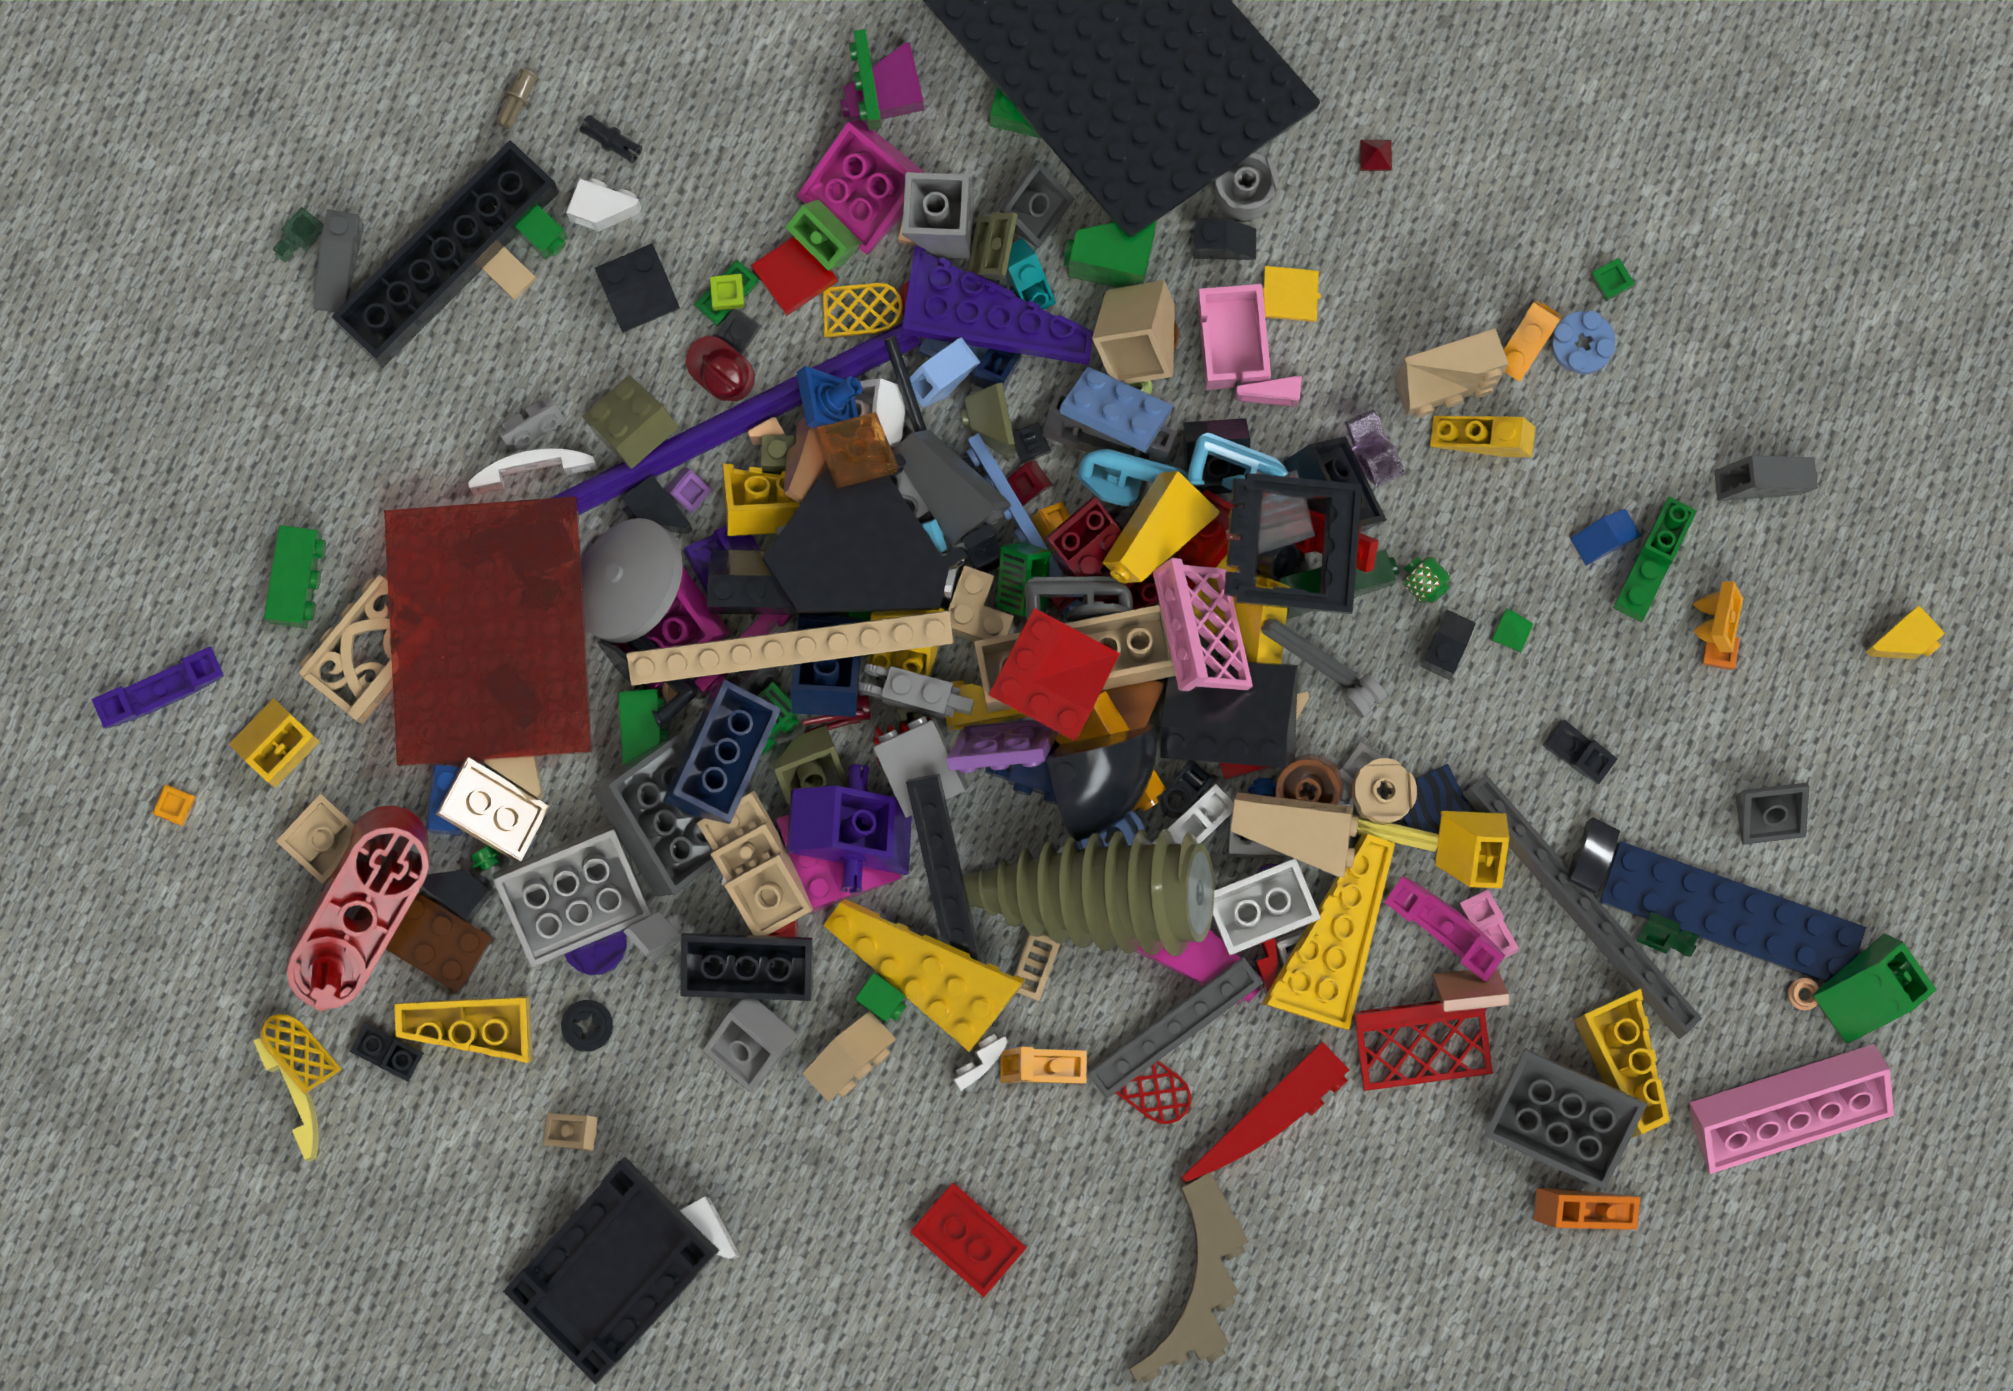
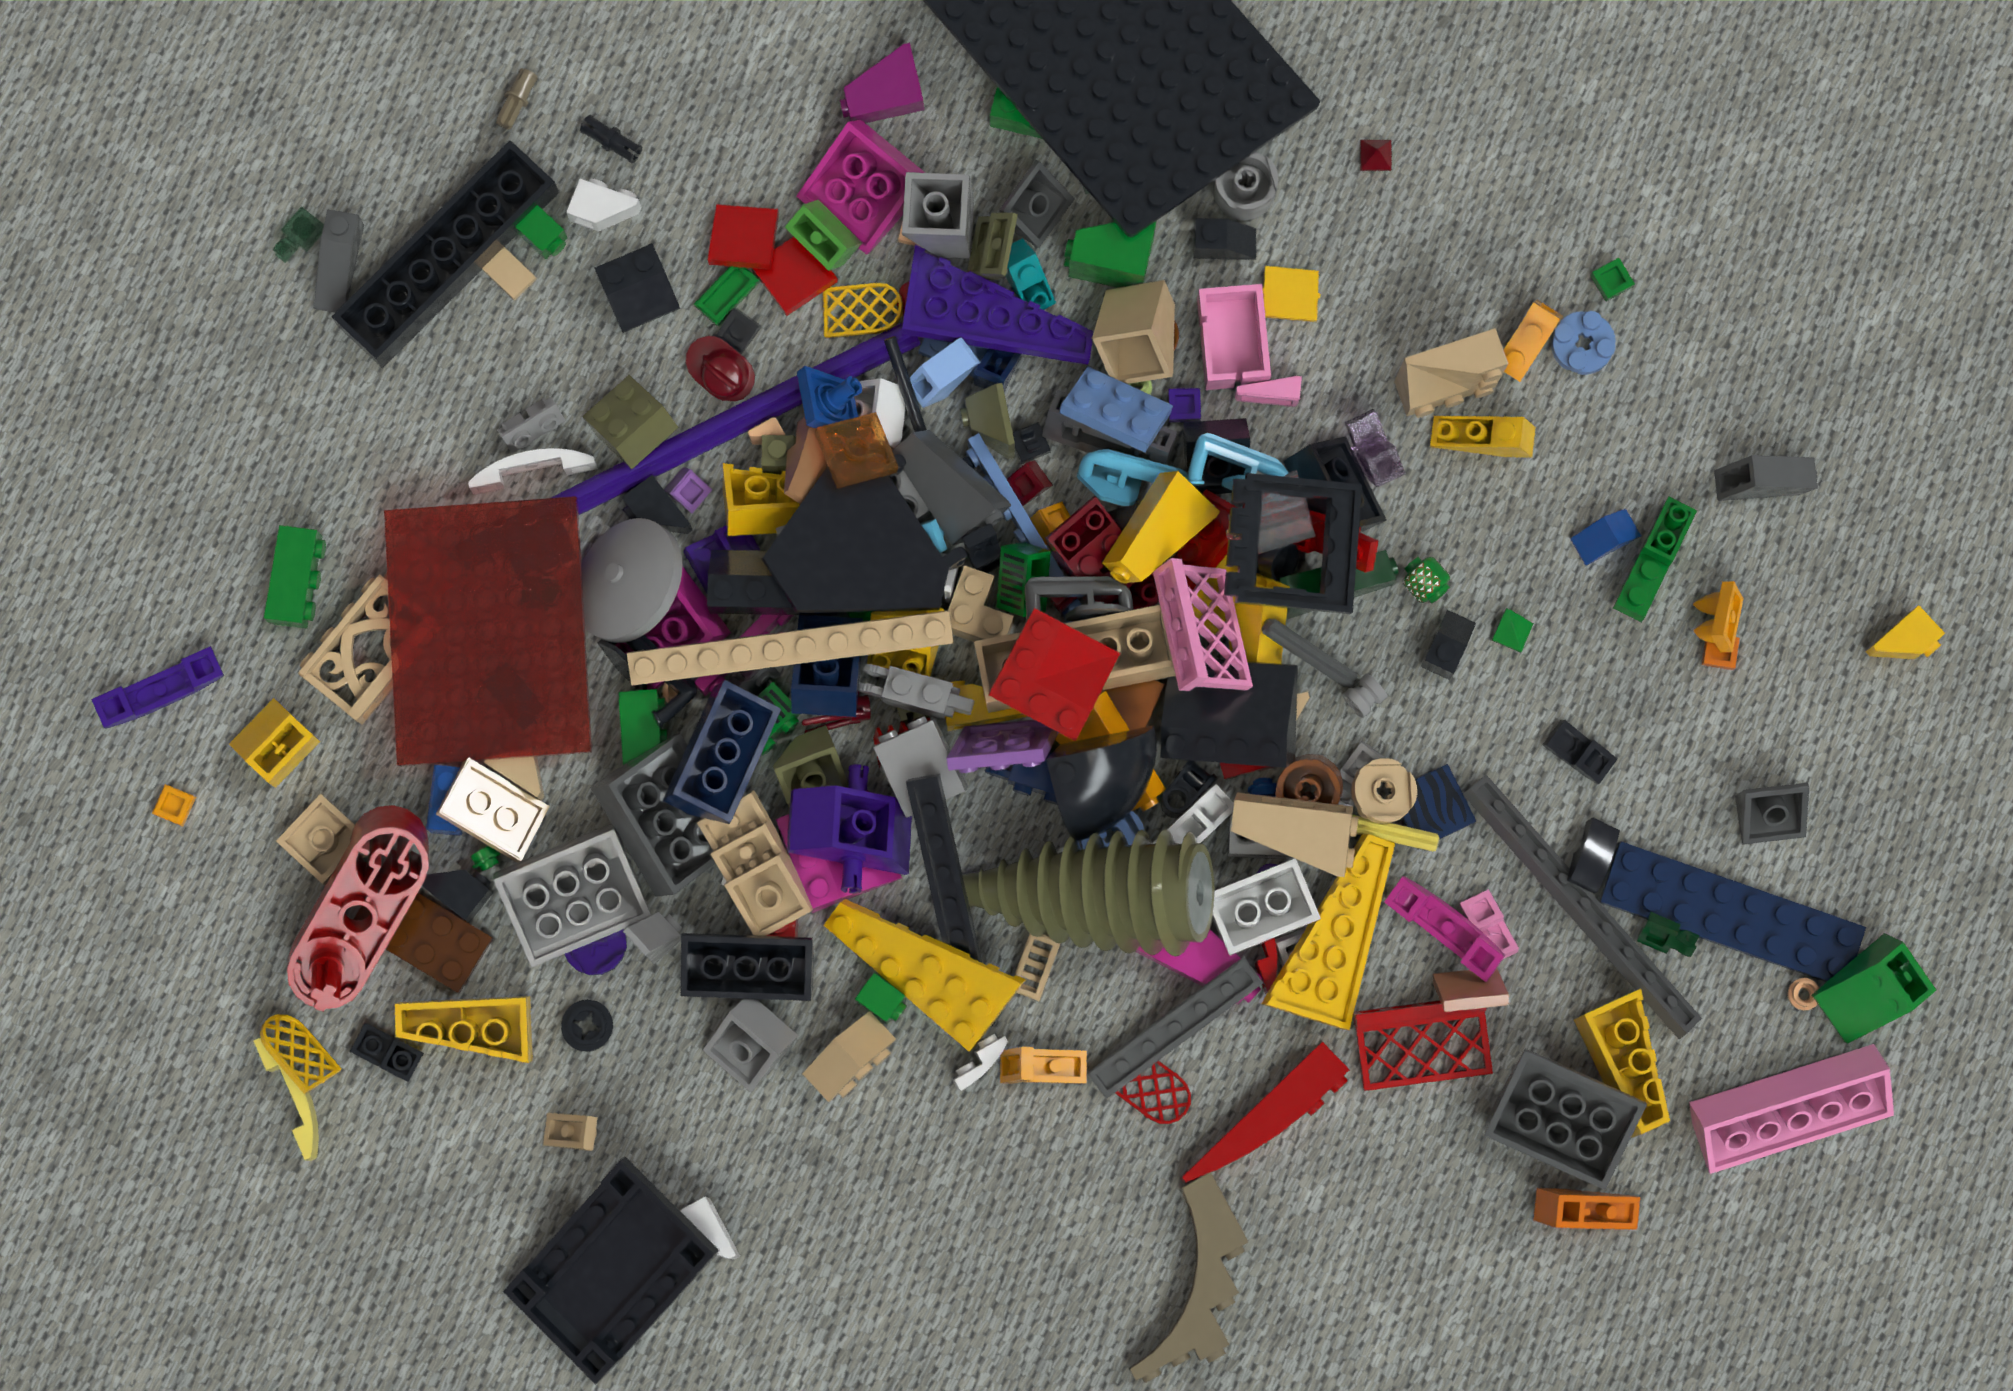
lime plate [710,274,745,311] -> none
green plate [849,29,881,130] -> none
red plate [910,1183,1027,1297] -> none
yellow slope [1435,811,1510,888] -> none
none -> red tile [707,204,779,270]
none -> dark purple plate [1168,388,1201,423]

